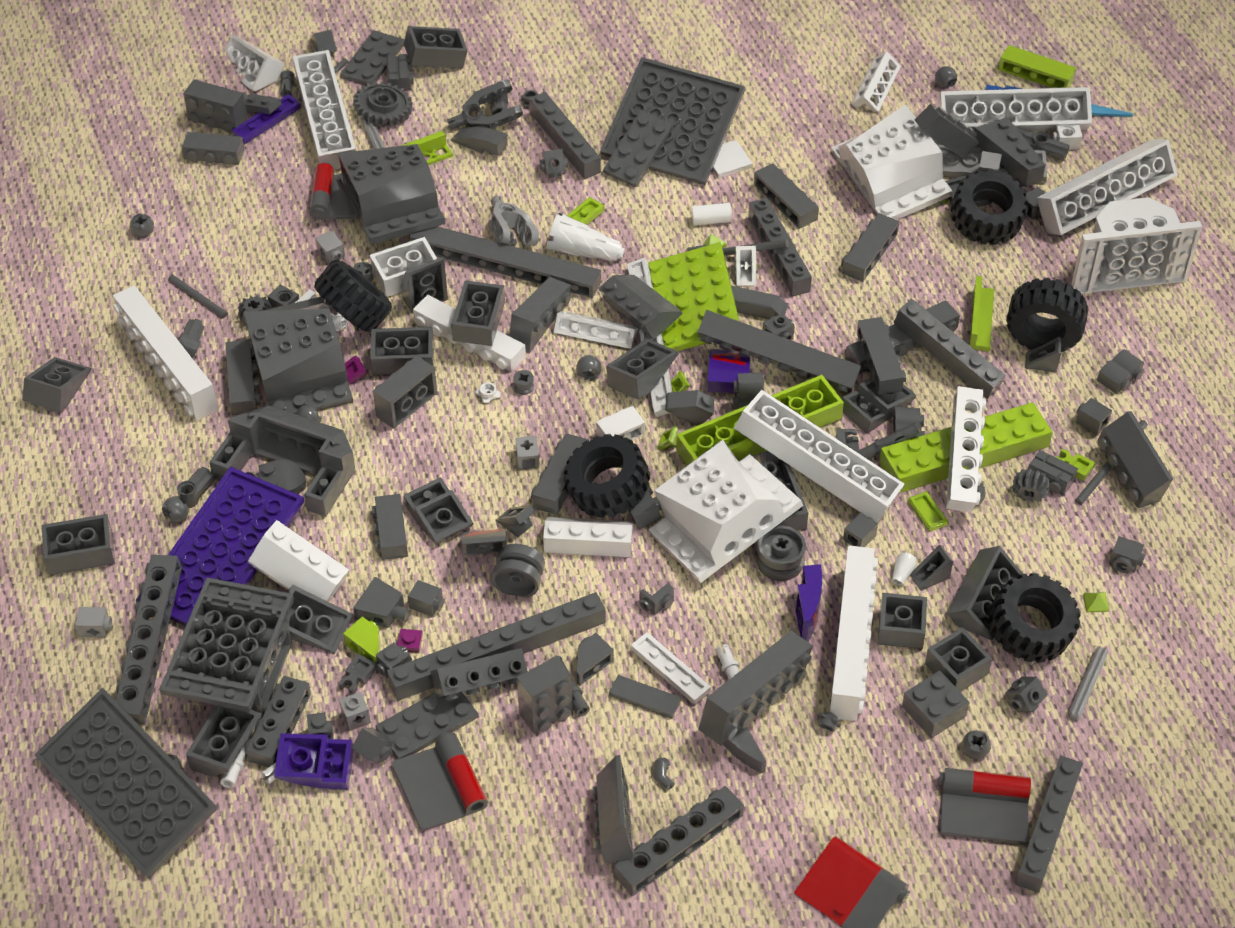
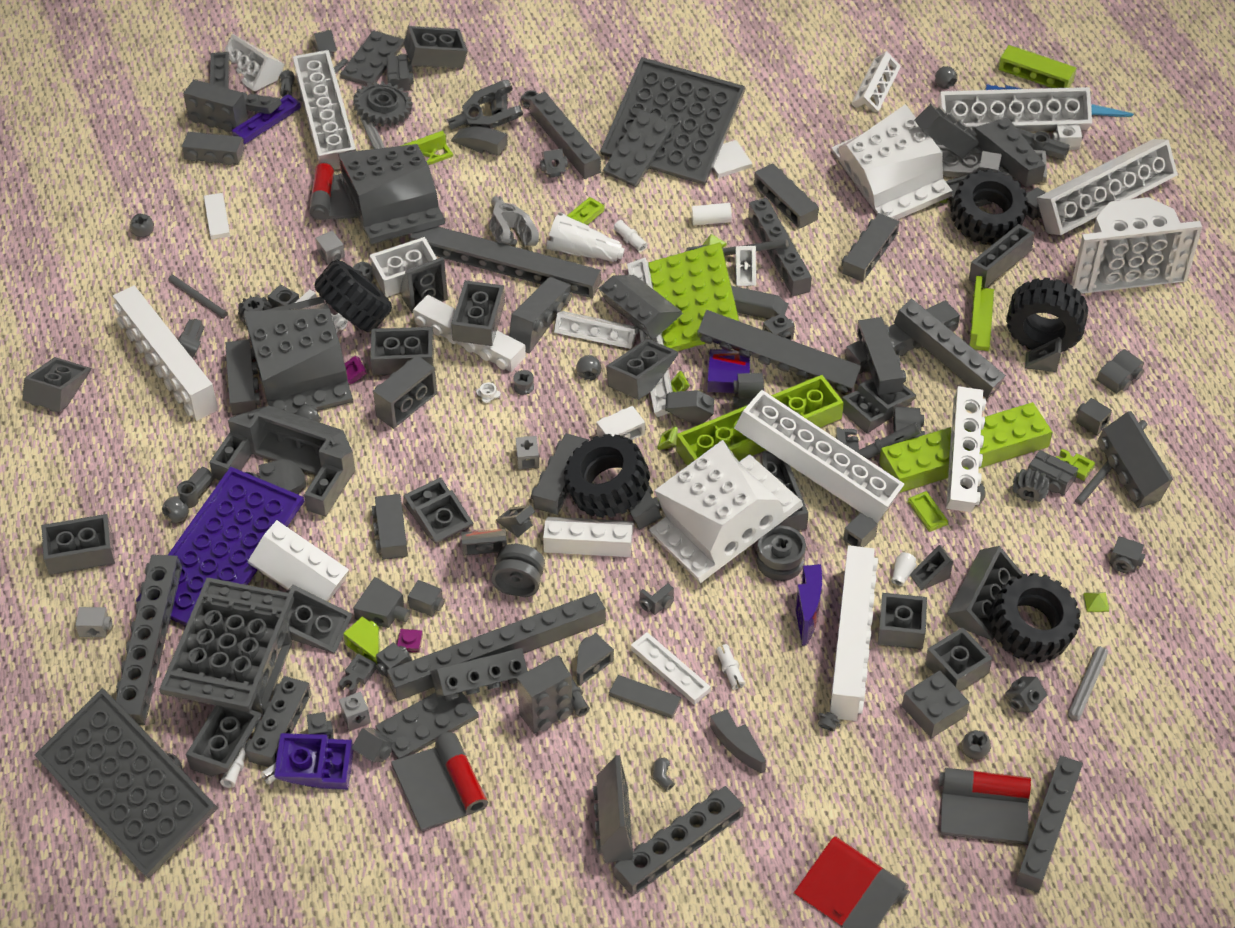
dark grey brick [698,631,813,745] -> none
none -> white tile [204,193,230,240]
none -> dark grey plate [210,52,230,89]
none -> white pin [613,220,648,253]
none -> dark grey brick [969,224,1035,289]

